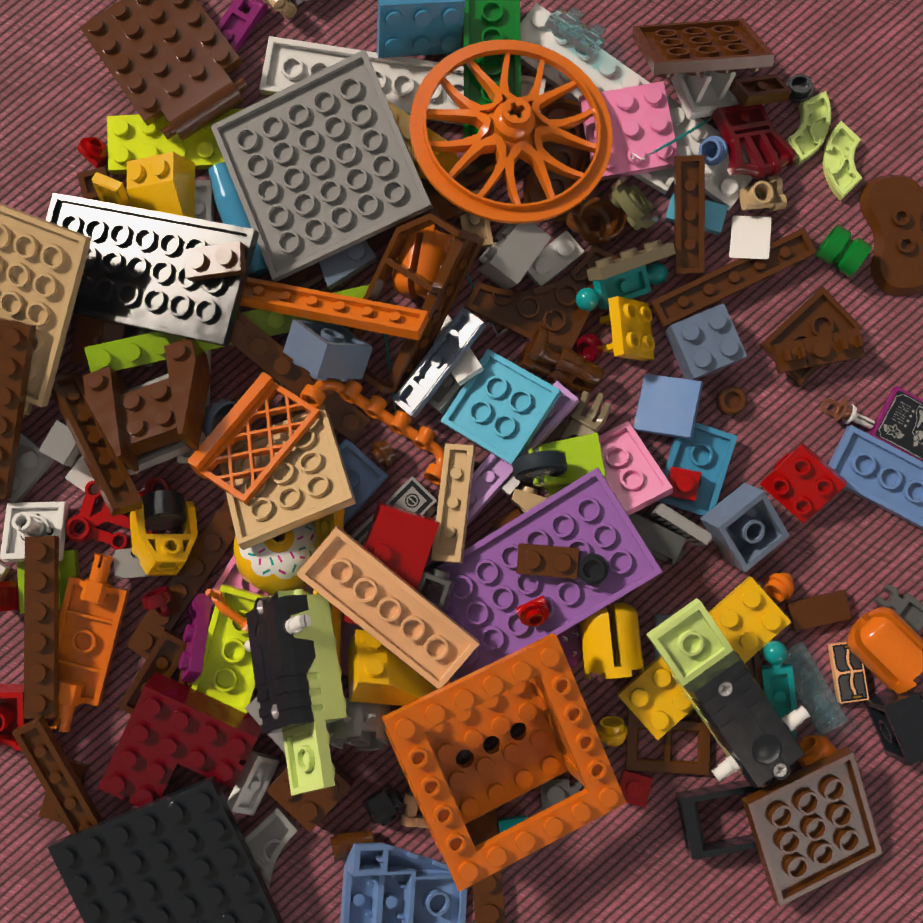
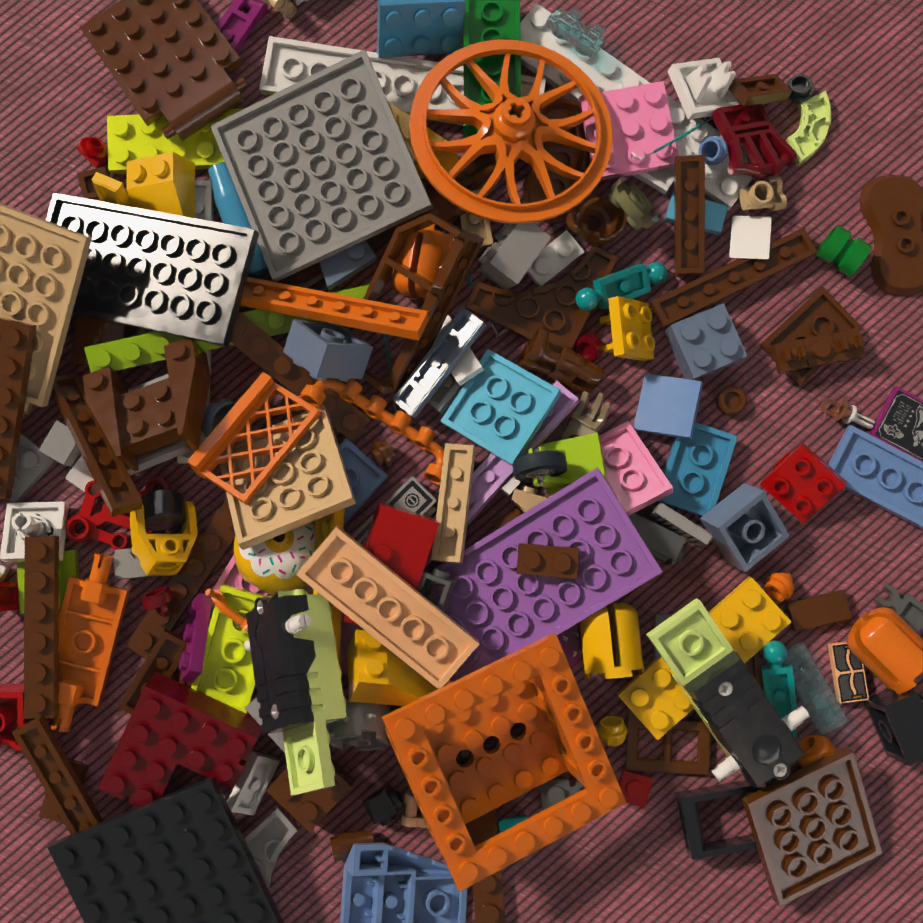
plate [185,241,246,281] -> none
red plate [516,595,550,627] -> none
black plate [578,553,609,584] -> none
dark tan plate [586,240,676,281] -> none
reddish brown plate [633,18,774,78] -> none
red plate [667,467,701,502] -> none
yellowish green tile [823,121,863,201] -> none

